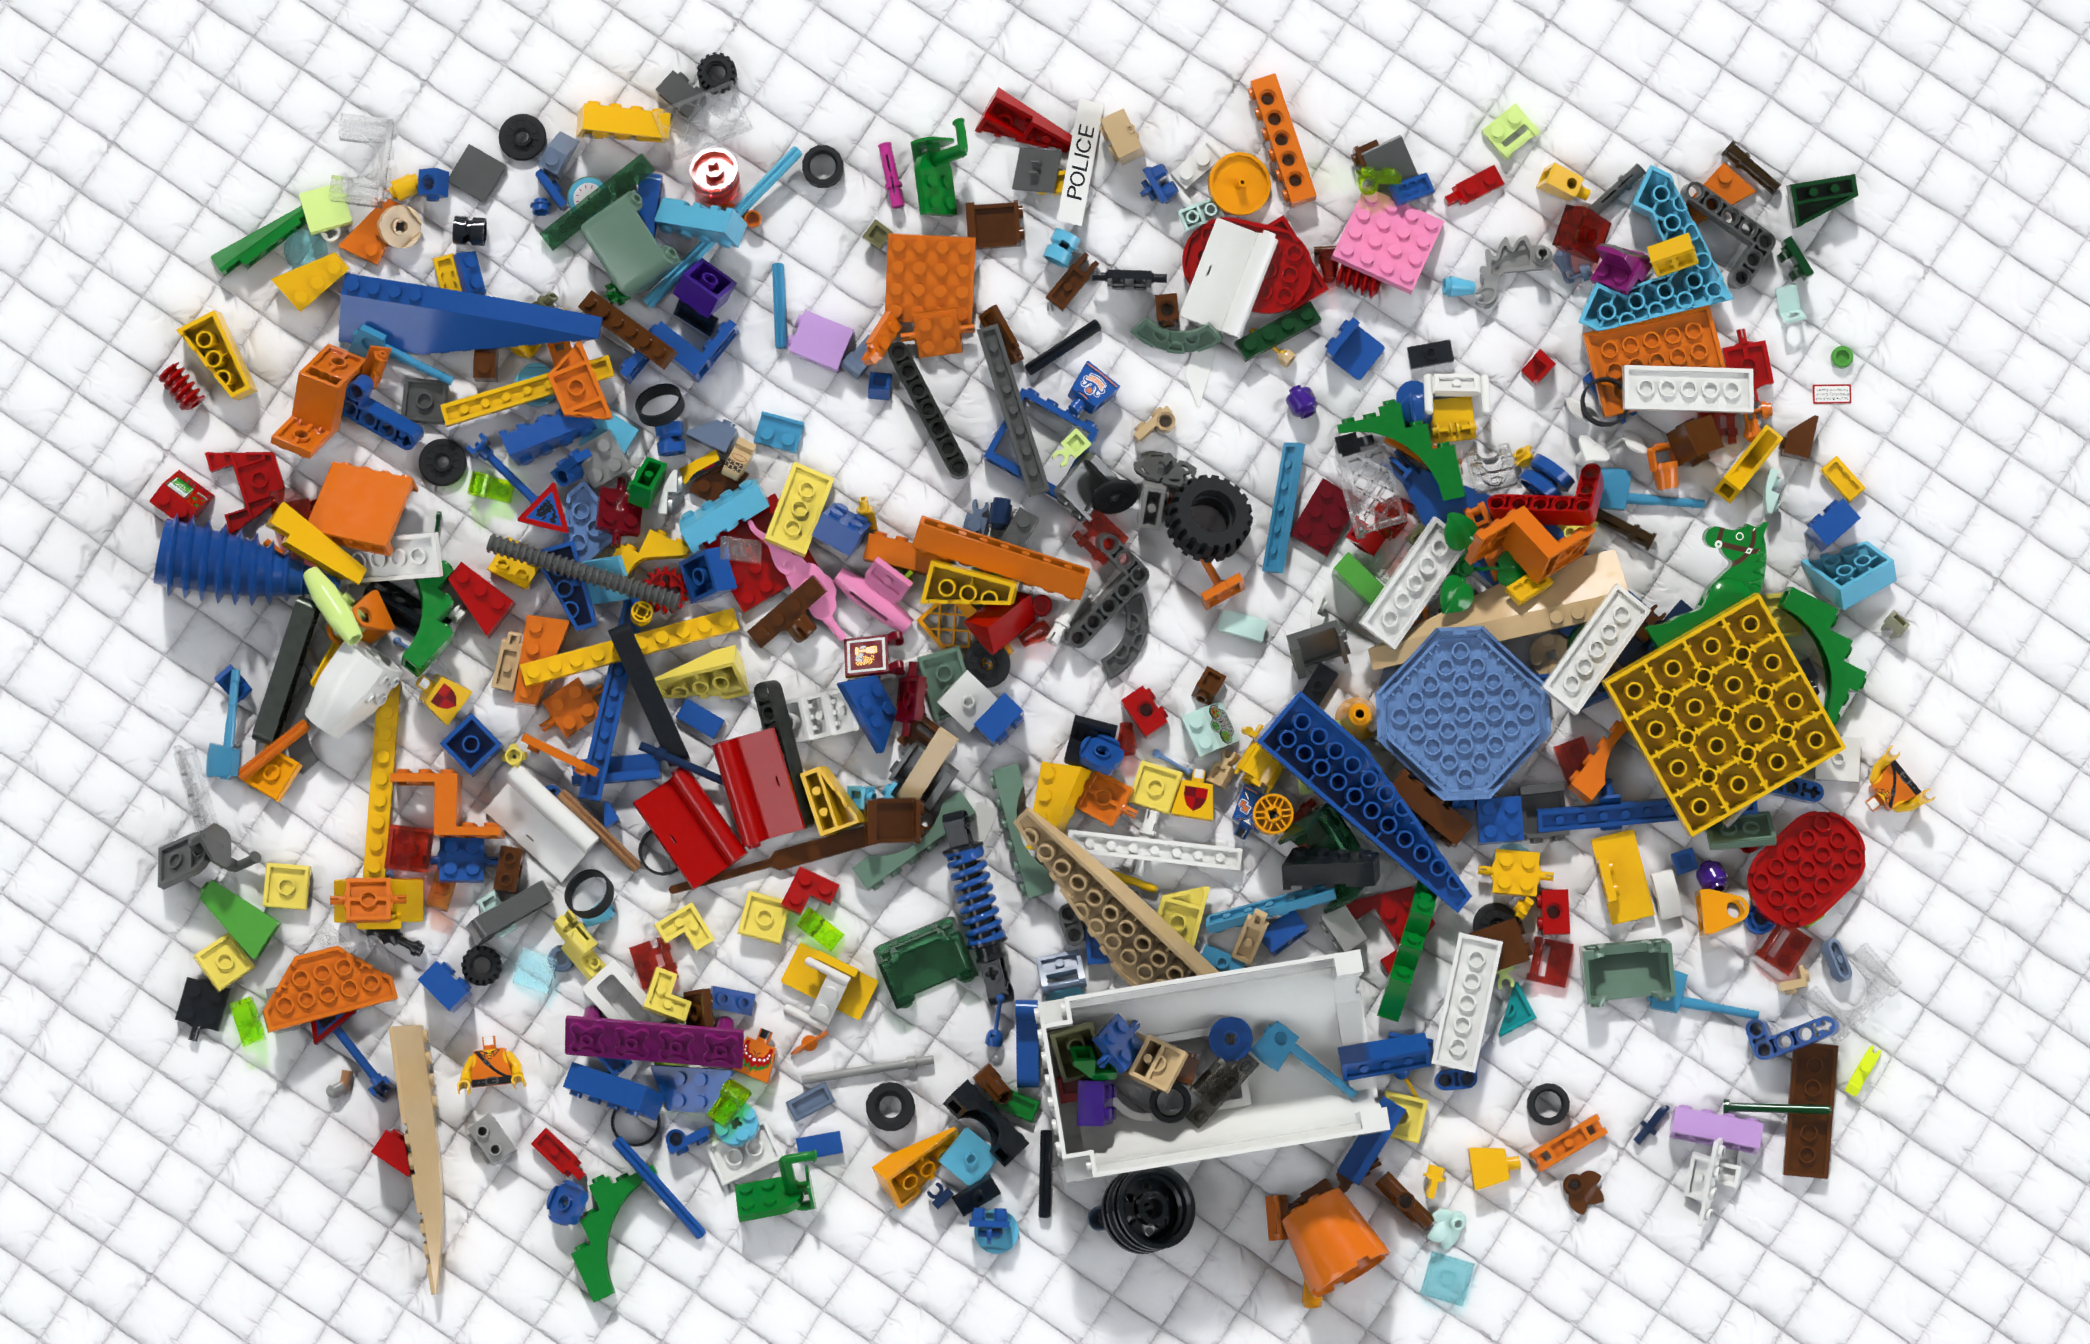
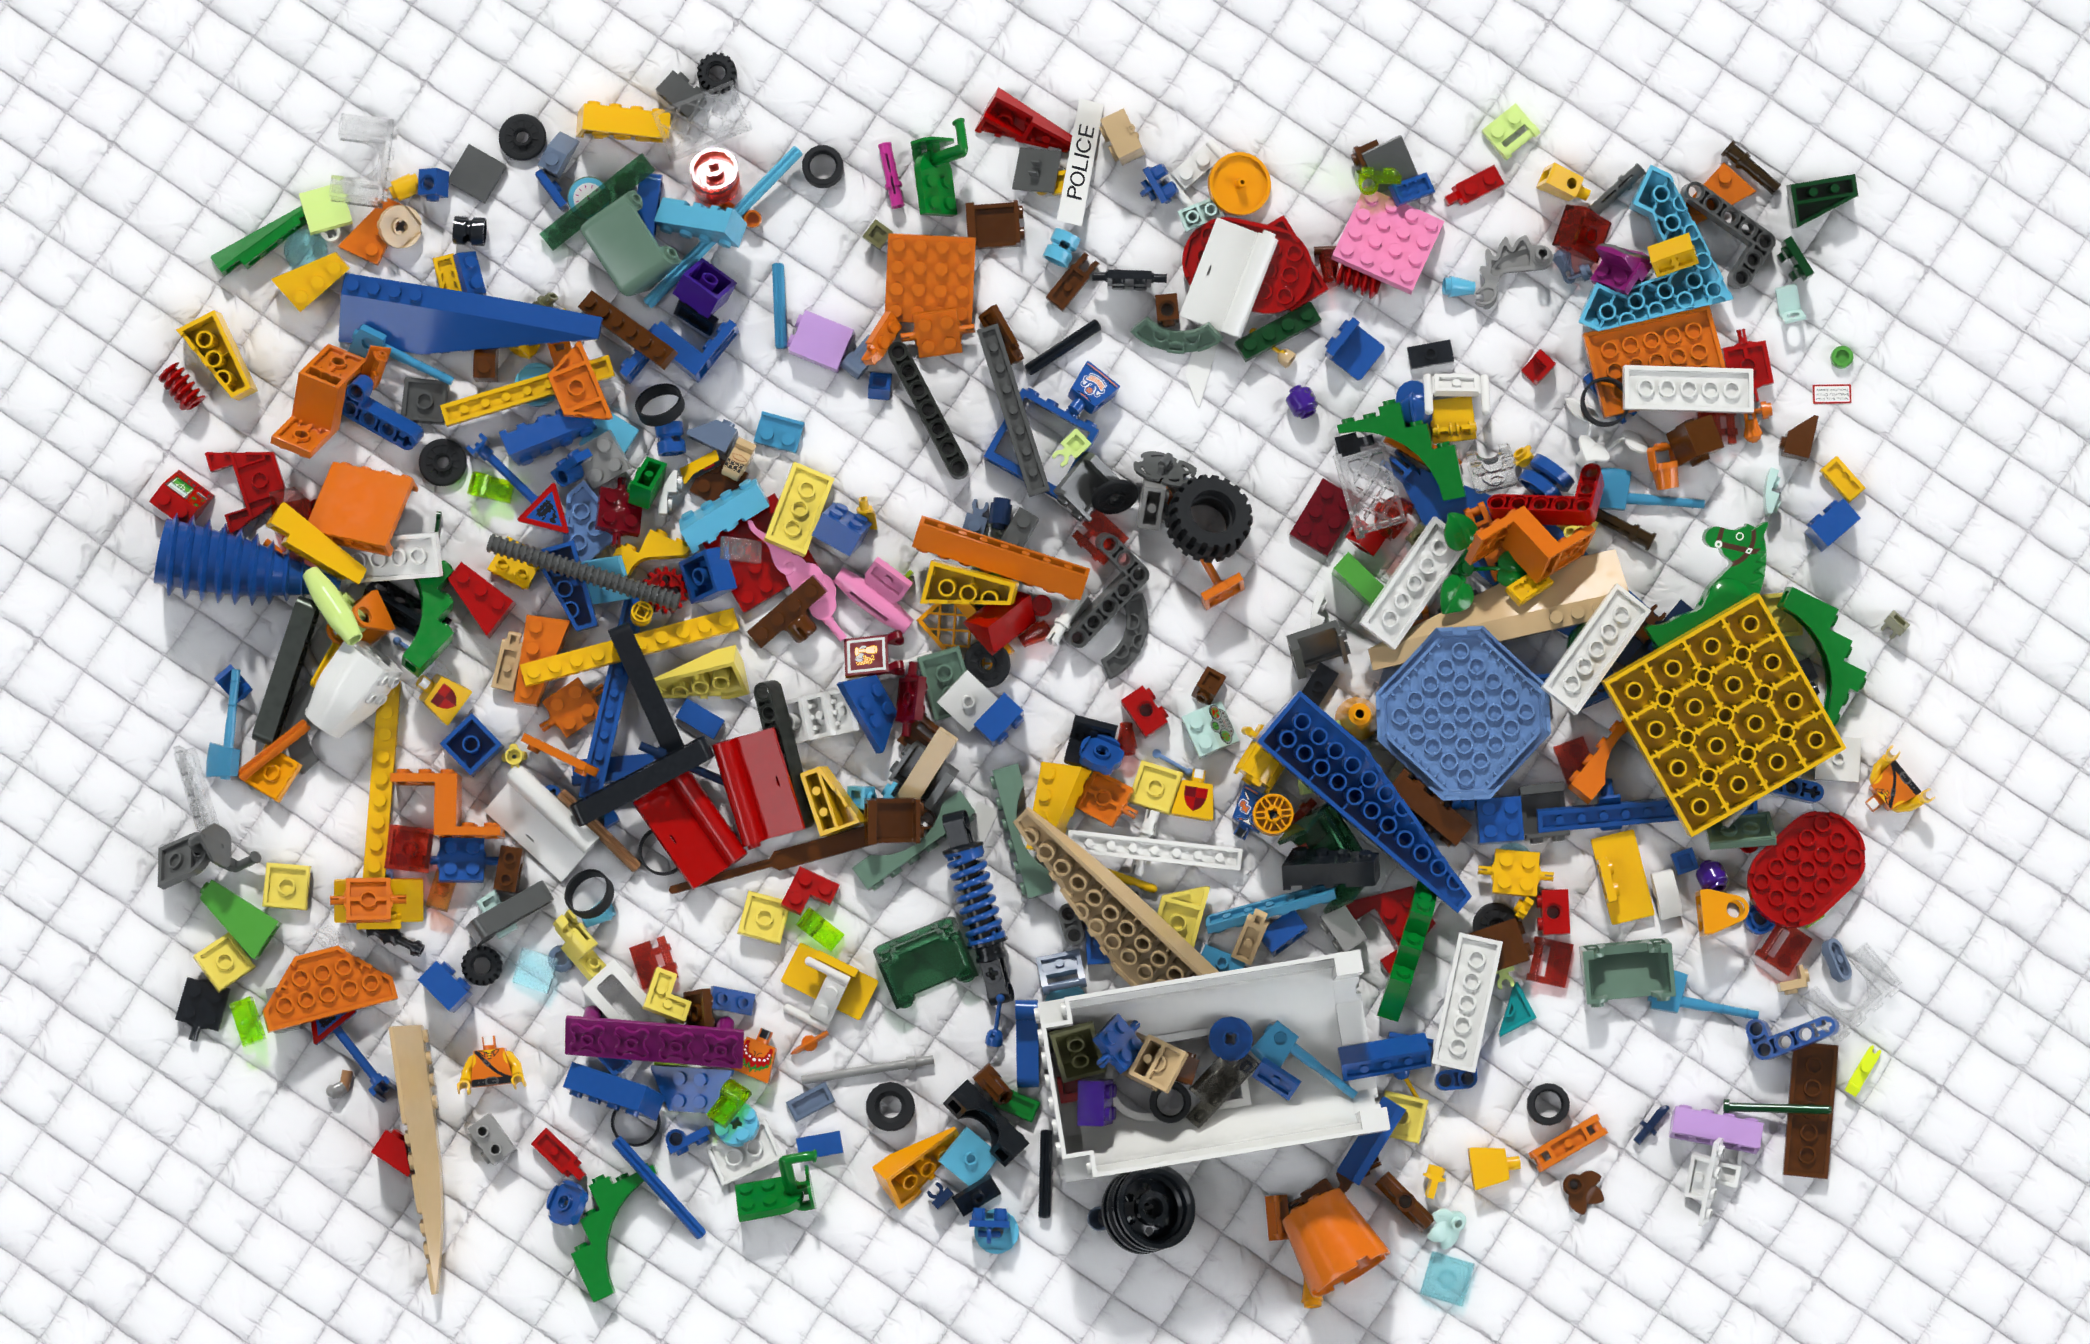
white bush [448,603,470,625] -> none
blue plate [530,198,552,216] -> none
green gear [604,280,632,306] -> none
light yellow plate [653,902,715,952] -> none
orange brick [863,531,954,576] -> none
green slope [1070,1046,1117,1081] -> none
tan plate [1133,405,1176,443] -> none
tan plate [1206,748,1240,790] -> none
light aqua slope [1217,609,1268,643] -> none
orange brick [1247,73,1317,208] -> none
dark azure plate [1262,443,1305,573] -> none
tan plate [1529,634,1567,675] -> none
yellow arch [1713,424,1783,504] -> none
medium azure wedge [1801,541,1897,610] -> none
none -> black beam [569,736,715,827]
none -> blue plate [1252,1057,1302,1101]

